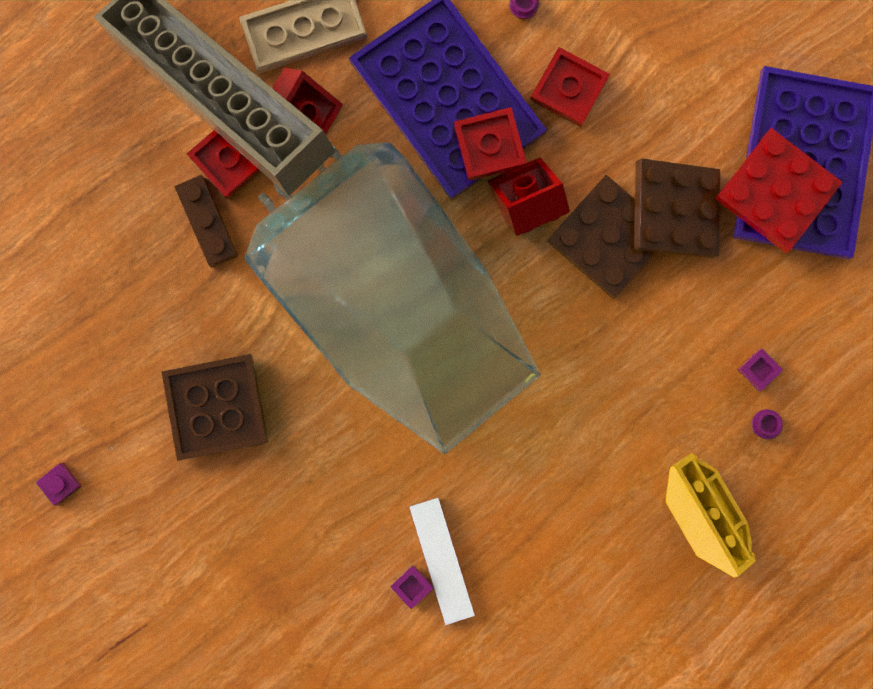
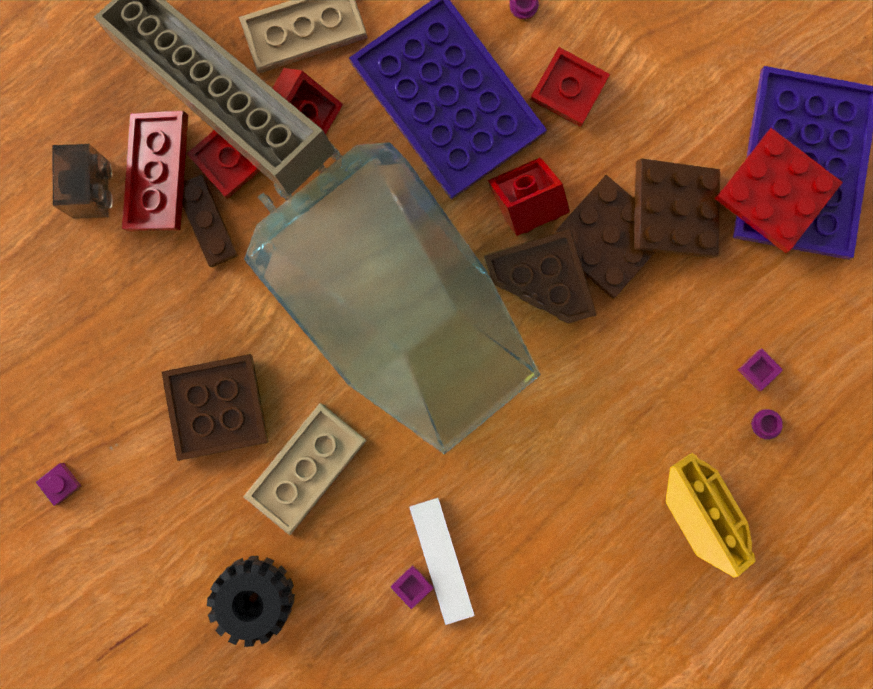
red plate [454,107,527,181] -> none
none -> clear smoke brick [52,144,113,219]
none -> red plate [122,111,189,231]
none -> black wheel [207,556,295,647]
none -> tan tile [243,403,367,535]
none -> reddish brown plate [484,228,597,324]

